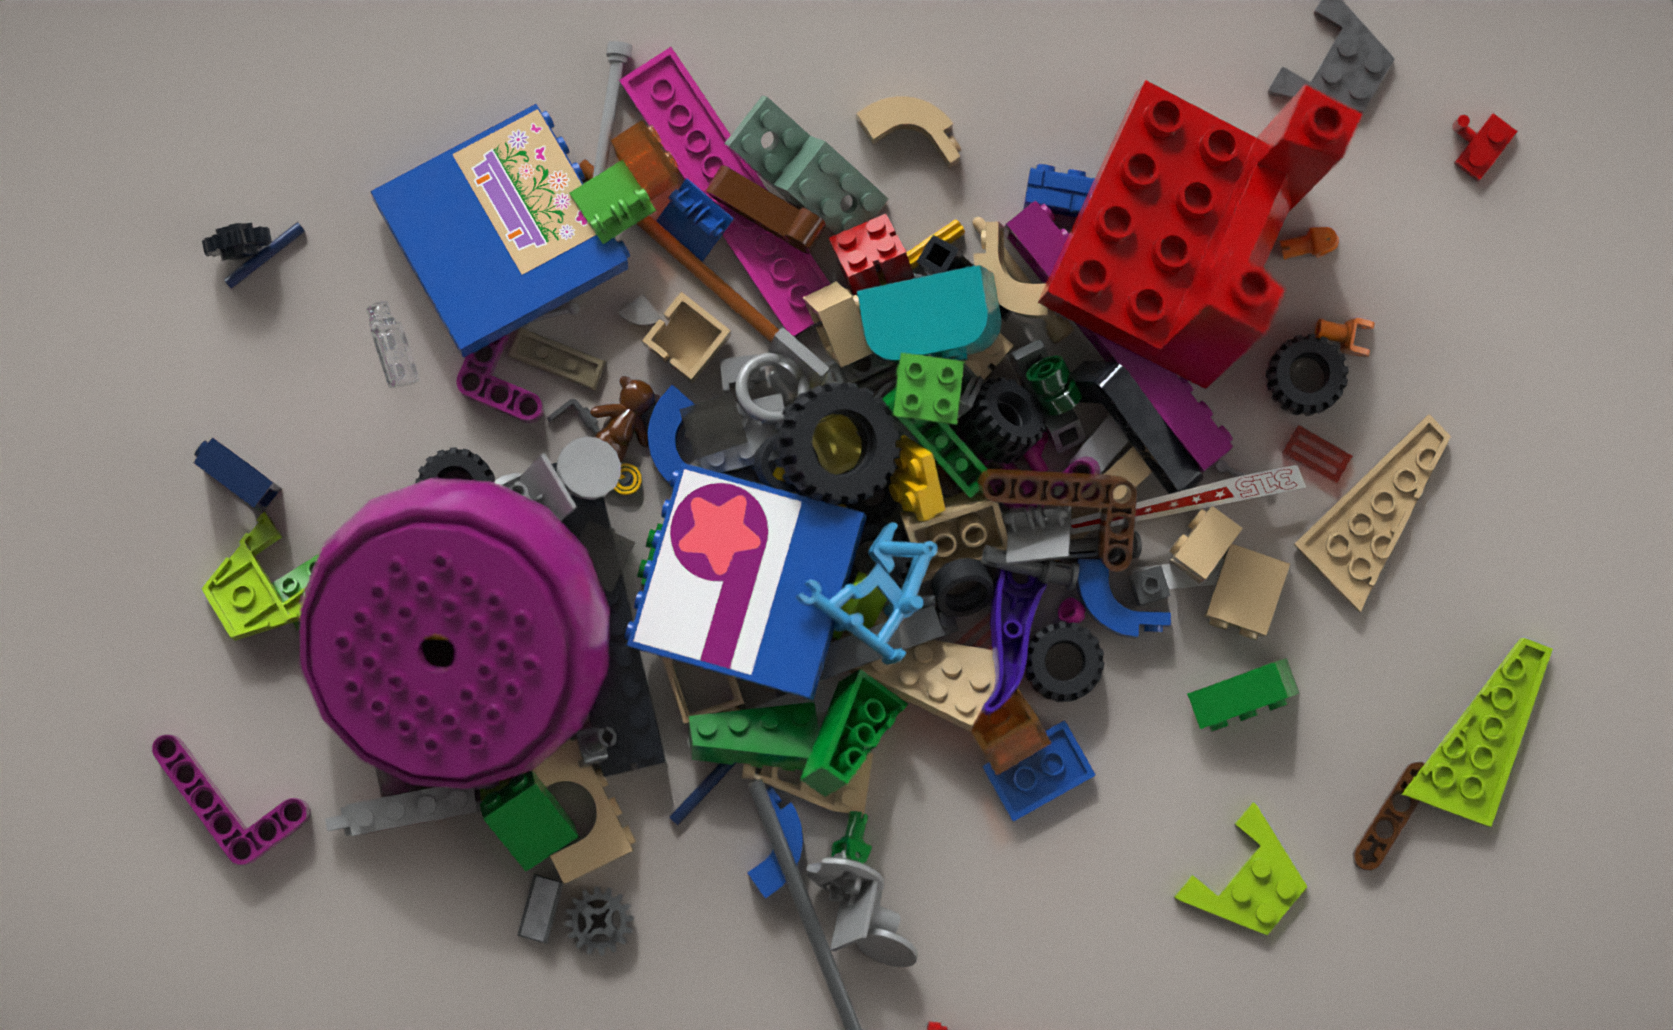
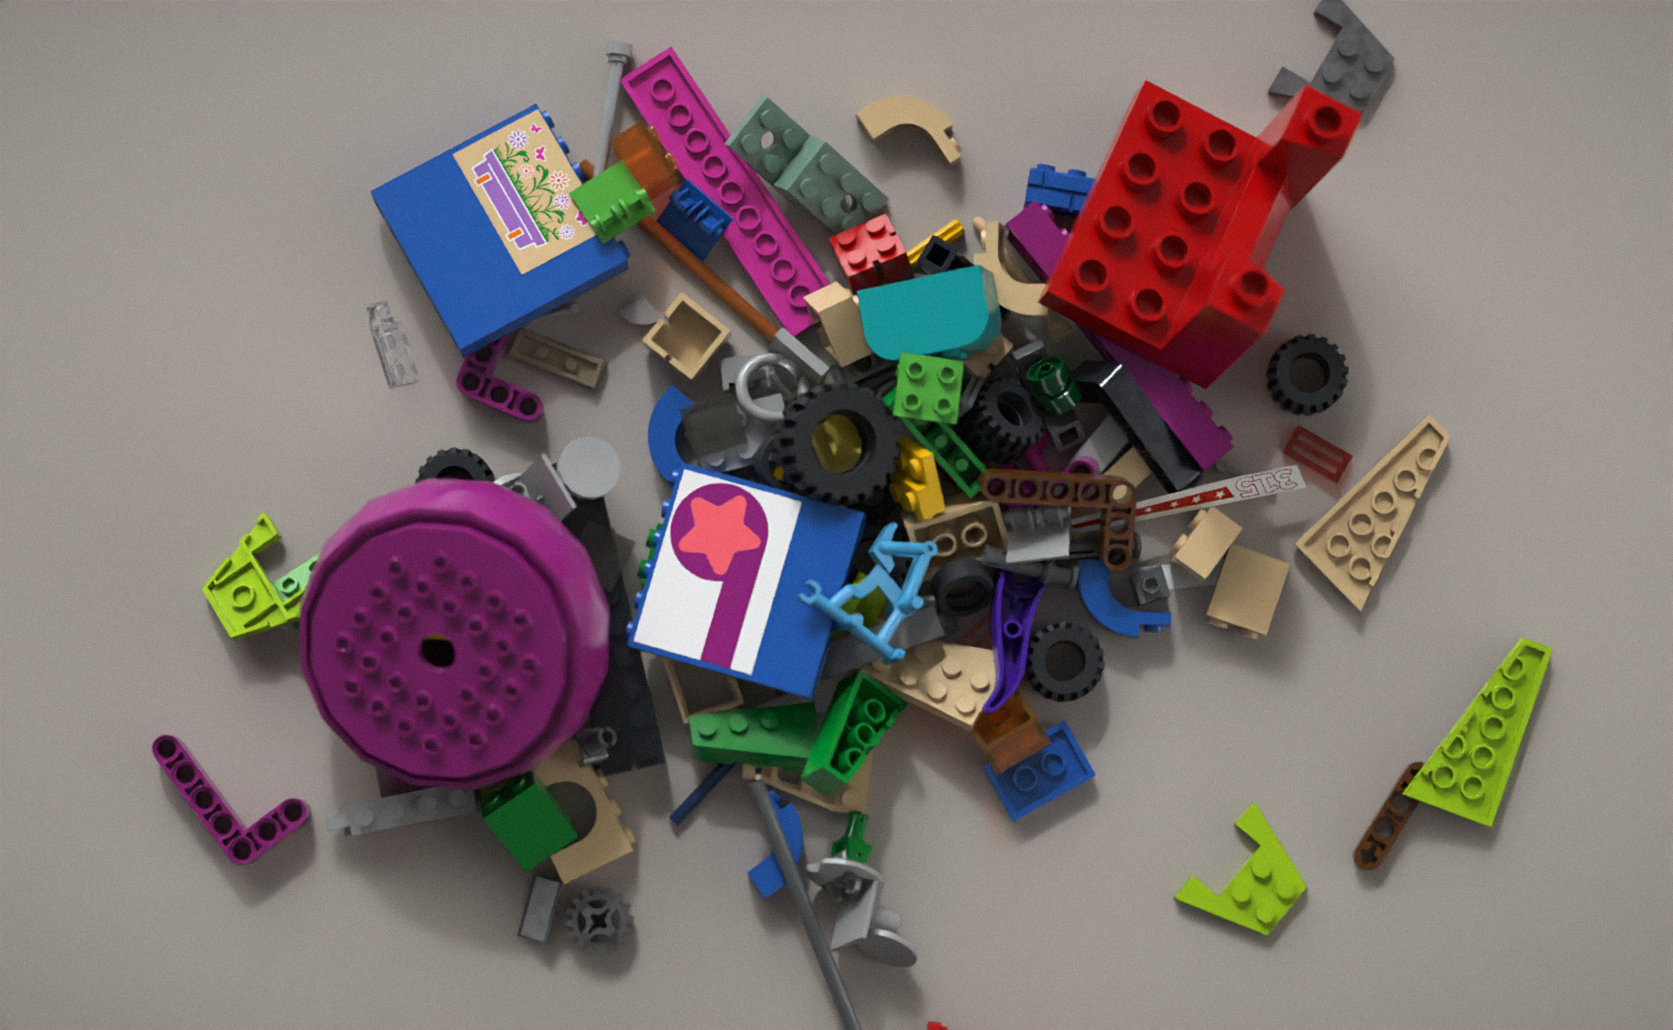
dark blue window [193,437,282,513] -> none
black gear [202,222,272,261] -> none
dark blue bar [224,222,305,289] -> none
dark grey piece [547,399,600,434] -> none
reddish brown piece [590,376,661,464] -> none
yellow tile [613,463,642,496] -> none
reddish brown beam [705,165,826,255] -> none
dark pink hinge [1058,597,1086,624] -> none
green wedge [1187,658,1299,732] -> none
orange piece [1280,227,1339,260] -> none
orange piece [1314,318,1375,357] -> none
red plate [1452,113,1518,182] -> none

